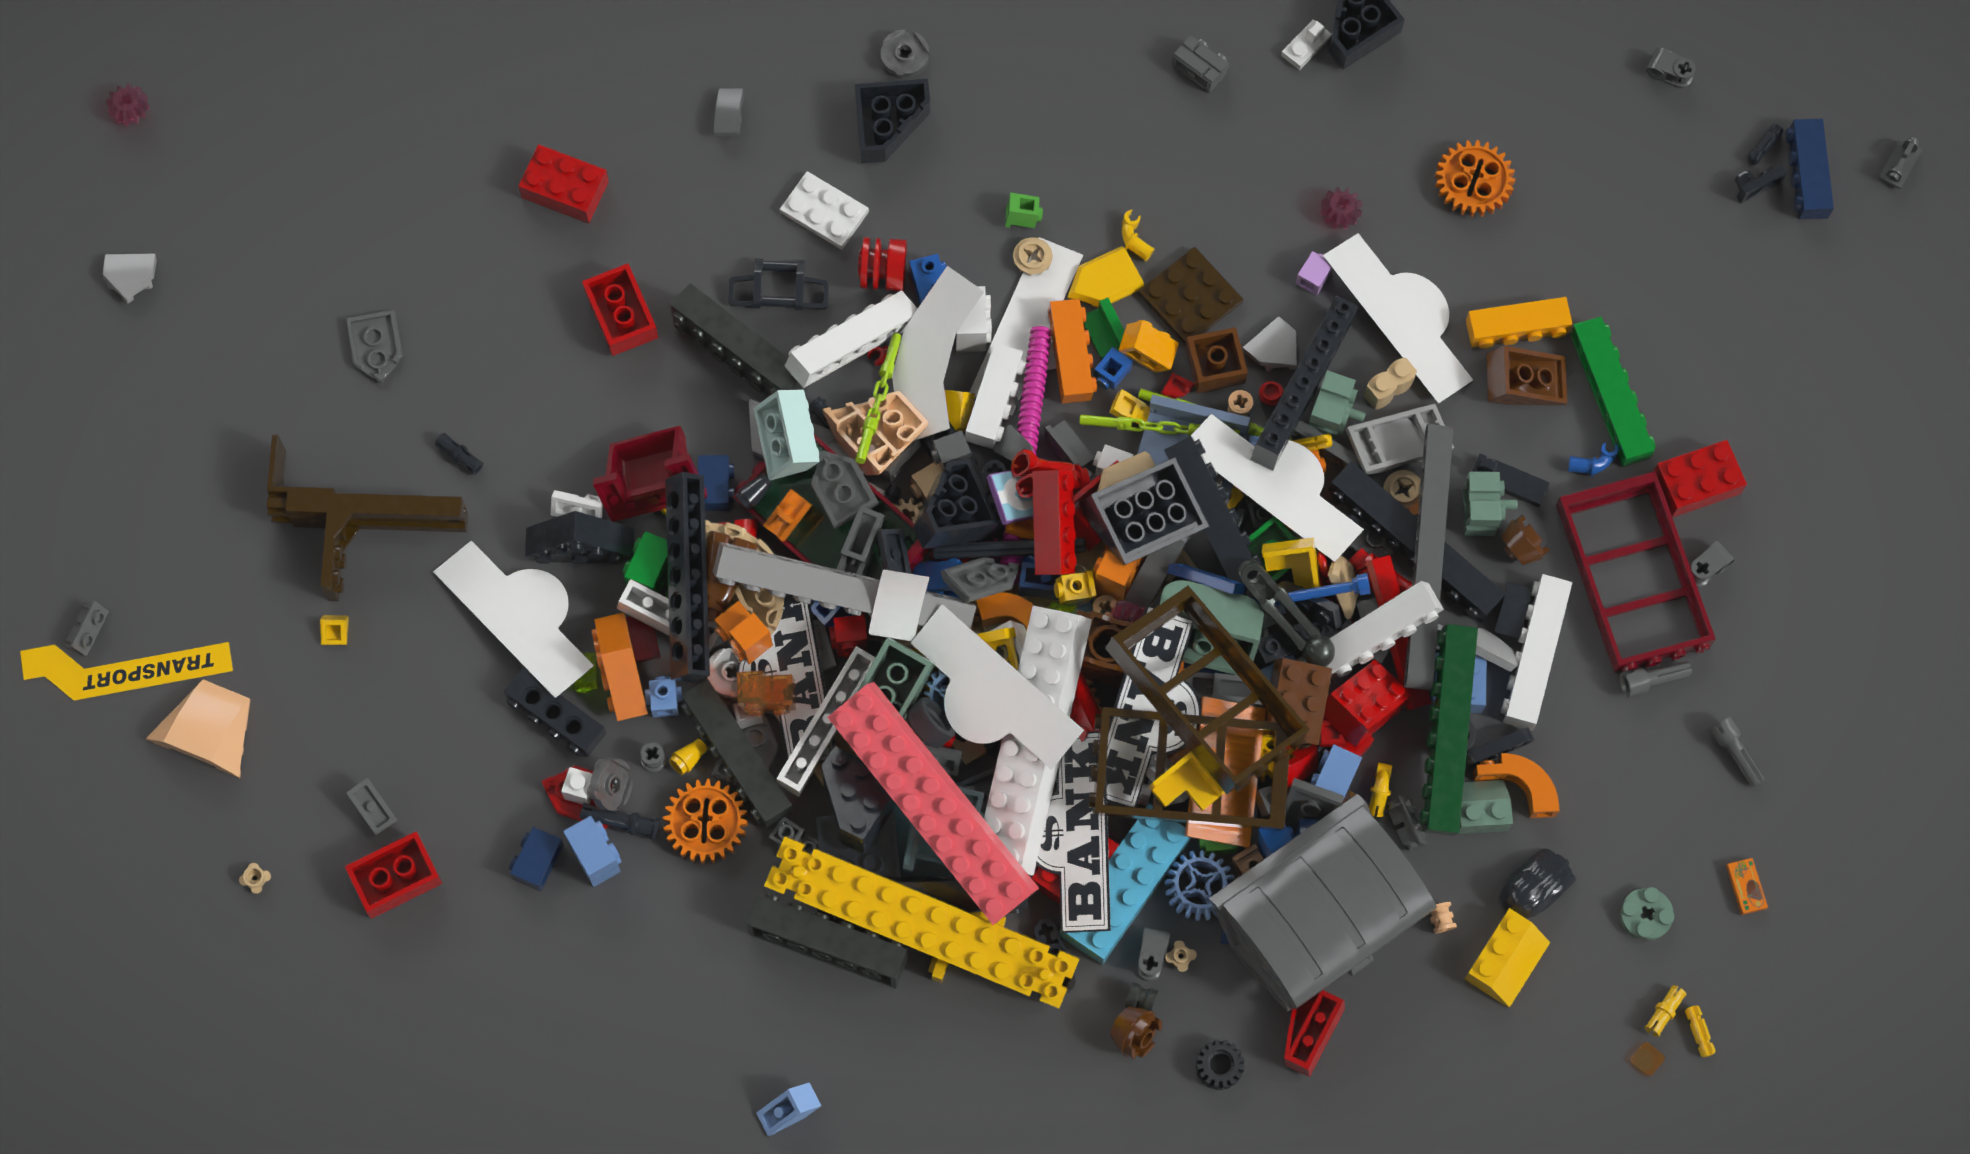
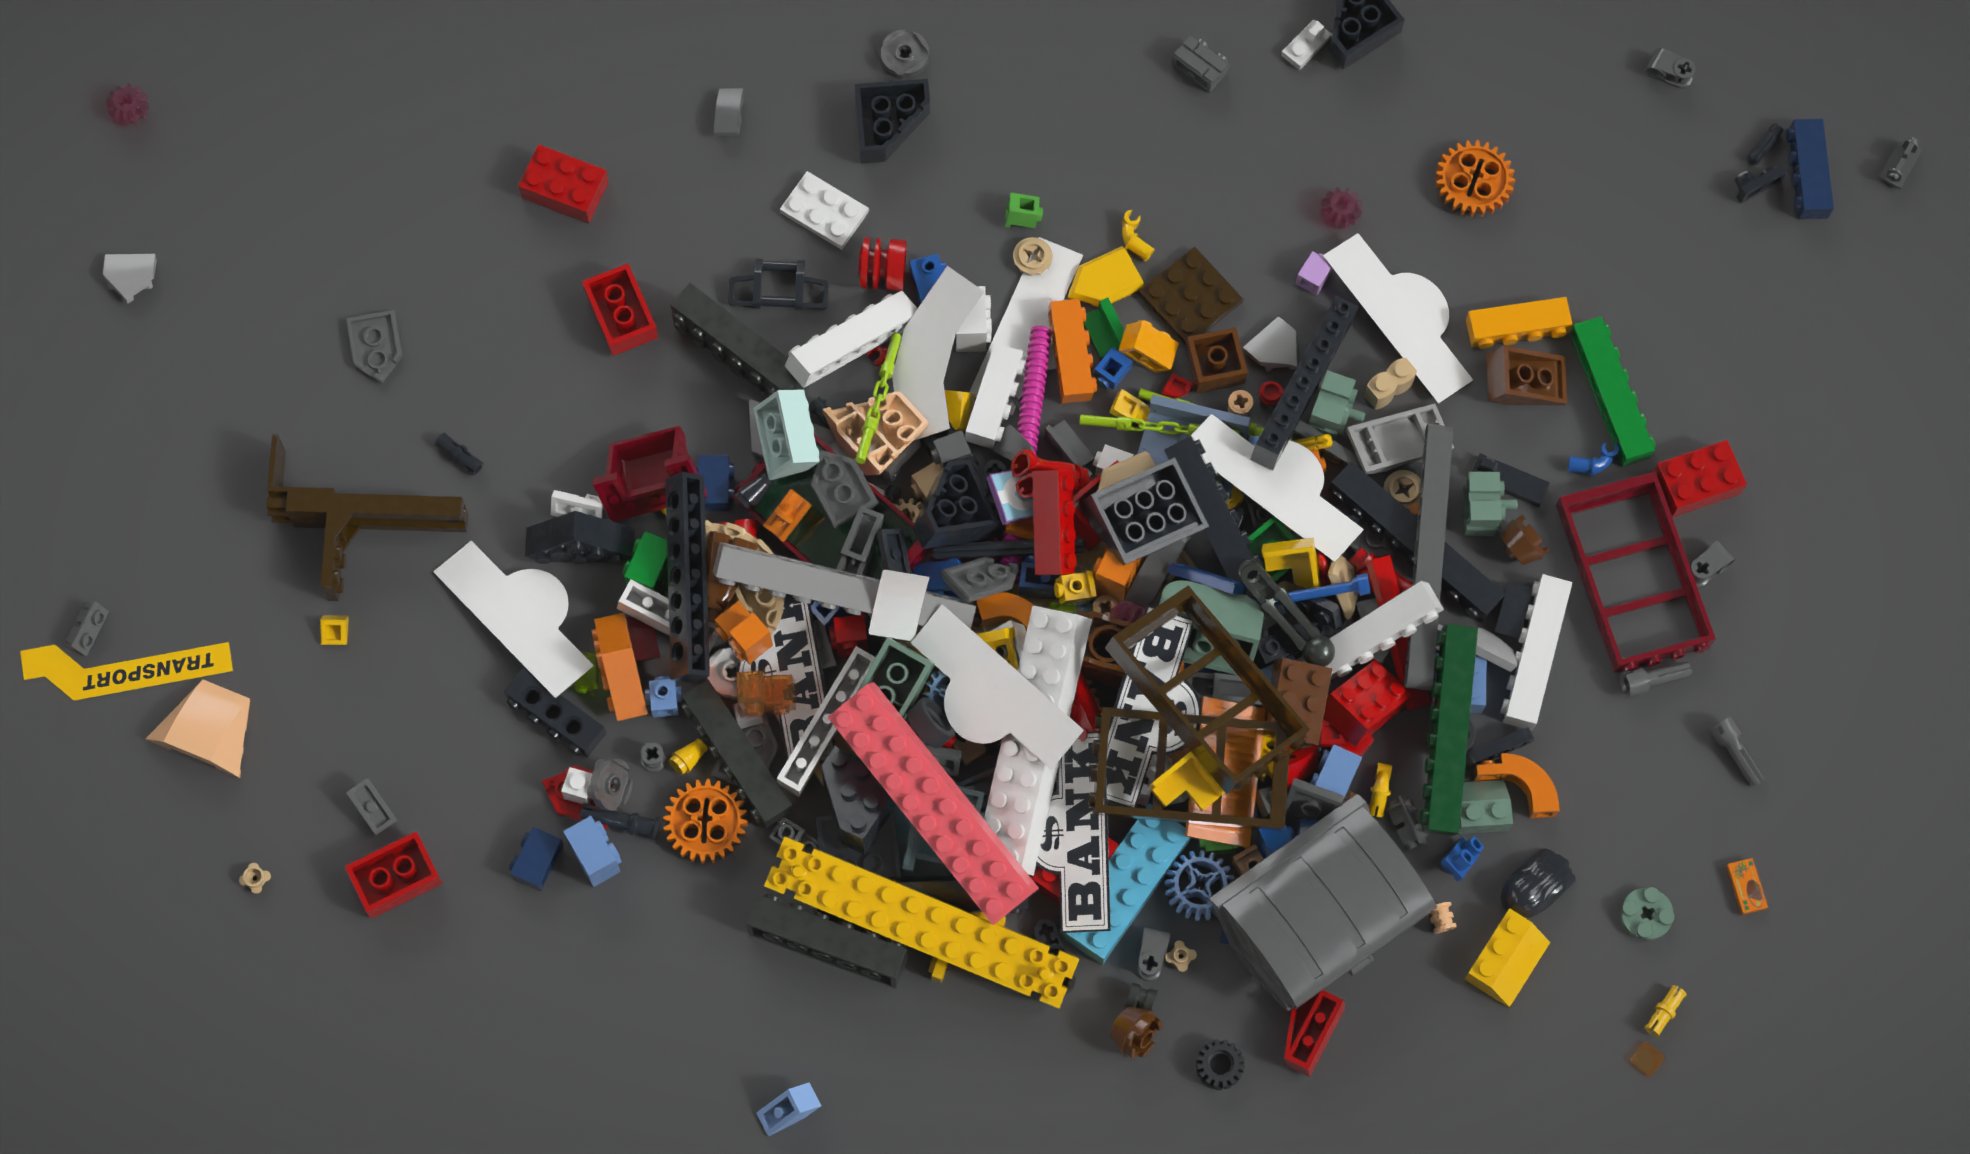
yellow axle [1685,1005,1715,1057] -> none
none -> blue hips [1440,836,1484,882]

